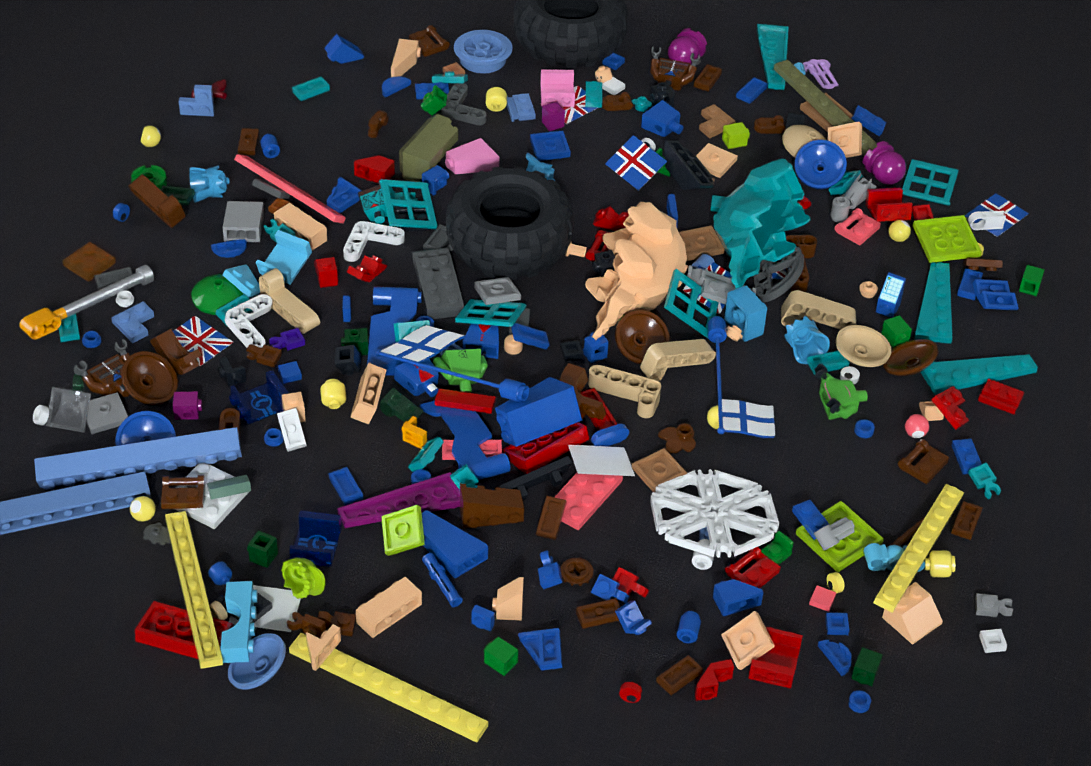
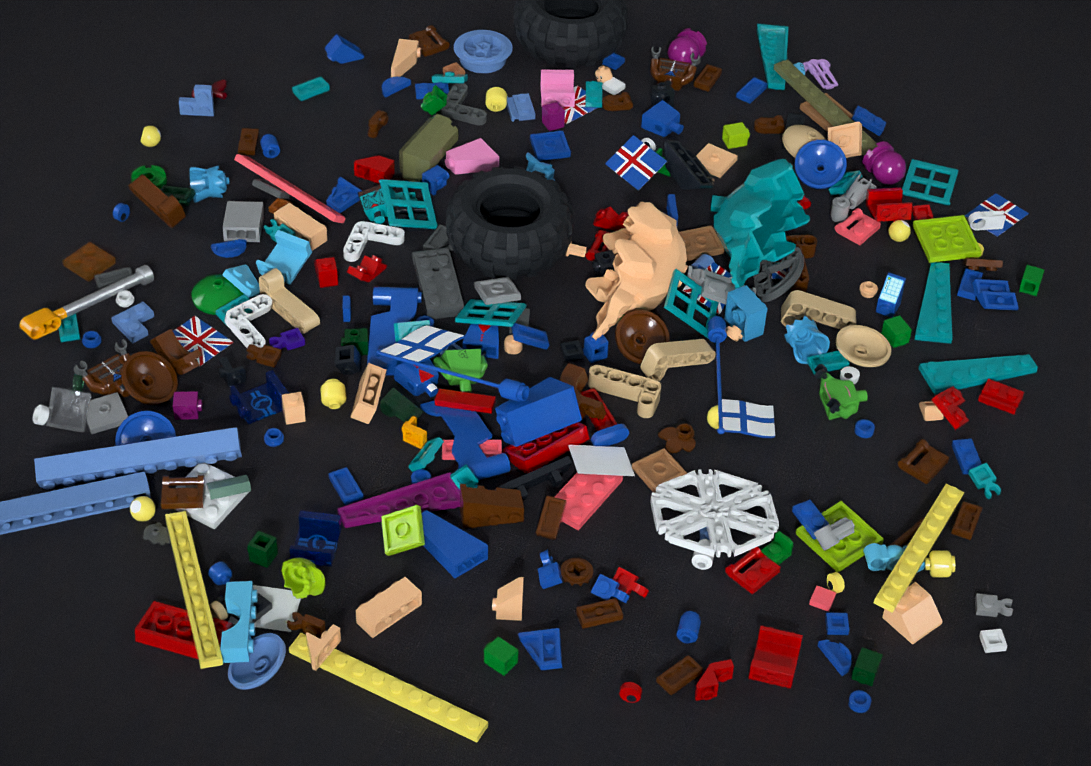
reddish brown plate [219,408,241,438] -> none
white plate [277,408,307,452] -> none
blue tile [278,361,302,384] -> none
reddish brown plate [318,611,356,637] -> none
blue pin [422,553,463,607] -> none
blue plate [471,605,495,631] -> none
blue bracket [615,601,652,635] -> none
teal plate [632,96,652,112] -> none
medium nougat plate [699,104,736,138] -> none
blue slope [713,579,763,616] -> none
light nougat plate [721,611,775,670] -> none
reddish brown dish [883,339,938,376] -> none
coral piece [905,414,930,438] -> none

